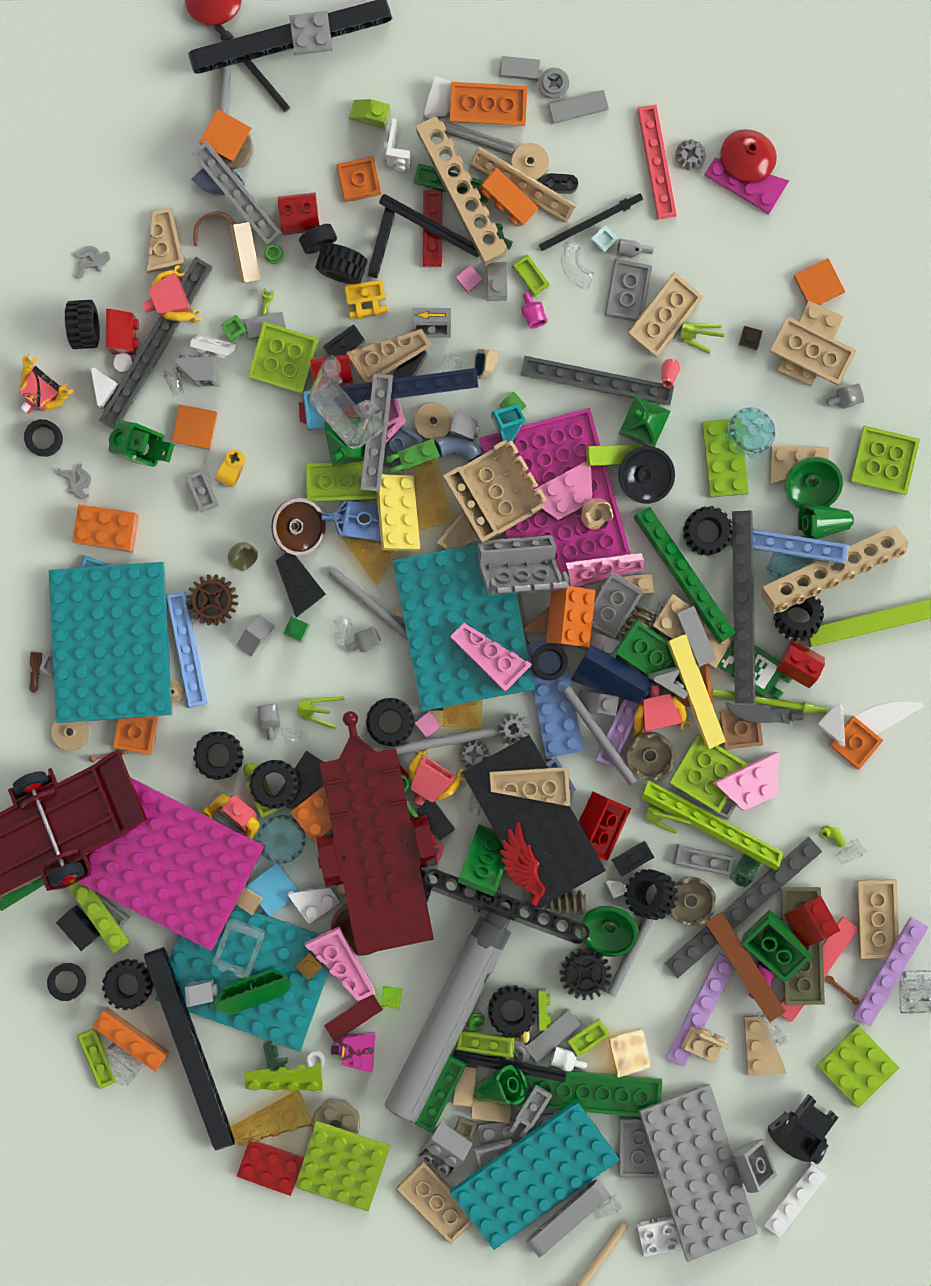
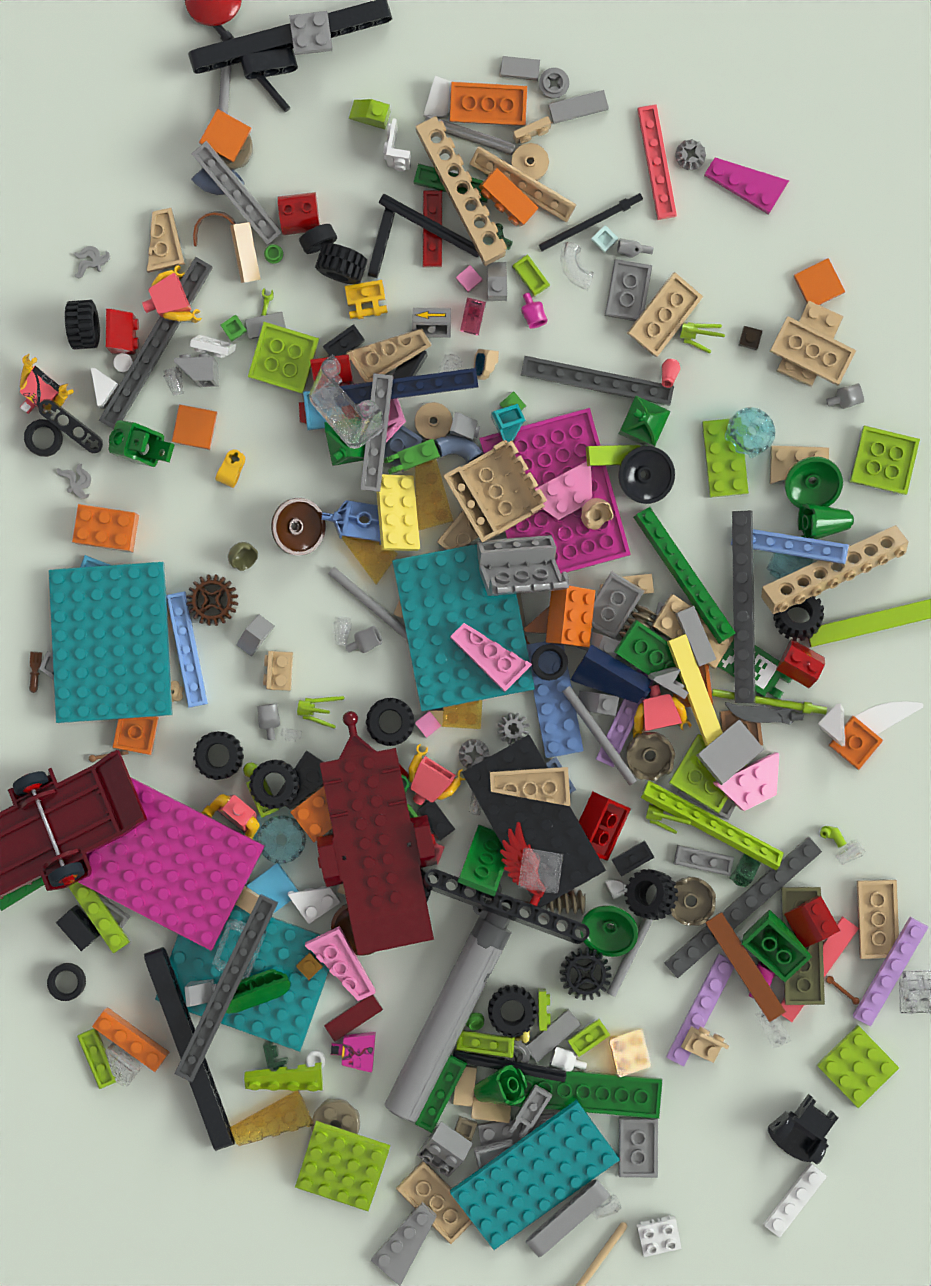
tan plate [51,720,90,751] -> none
black tyre [102,959,154,1011] -> none
light grey plate [186,470,219,513] -> none
red plate [236,1138,304,1196] -> none
black wing [276,553,326,618] -> none
green brick [283,616,310,642] -> none
lime plate [306,461,383,502] -> none
orange tile [336,156,382,203] -> none
clear neon green plate [381,986,402,1009] -> none
light grey piece [383,726,498,755] -> none
black beam [542,173,578,194] -> none
bright pink wing [566,553,645,587] -> none
light grey plate [638,1084,758,1262] -> none
black tyre [683,506,733,556] -> none
red dish [720,129,777,183] -> none
light grey brick [732,1139,777,1193] -> none
tan wing [744,1015,787,1076] -> none
none -> black beam [38,399,103,453]
none -> dark grey plate [174,894,279,1082]
none -> black beam [240,48,298,79]
none -> tan bracket [263,651,293,691]
none -> light grey wing [371,1202,437,1286]
none -> clear pink slope [460,297,486,336]
none -> tan plate [513,116,551,144]
none -> clear plate [518,848,563,894]
none -> light grey tile [696,719,764,785]

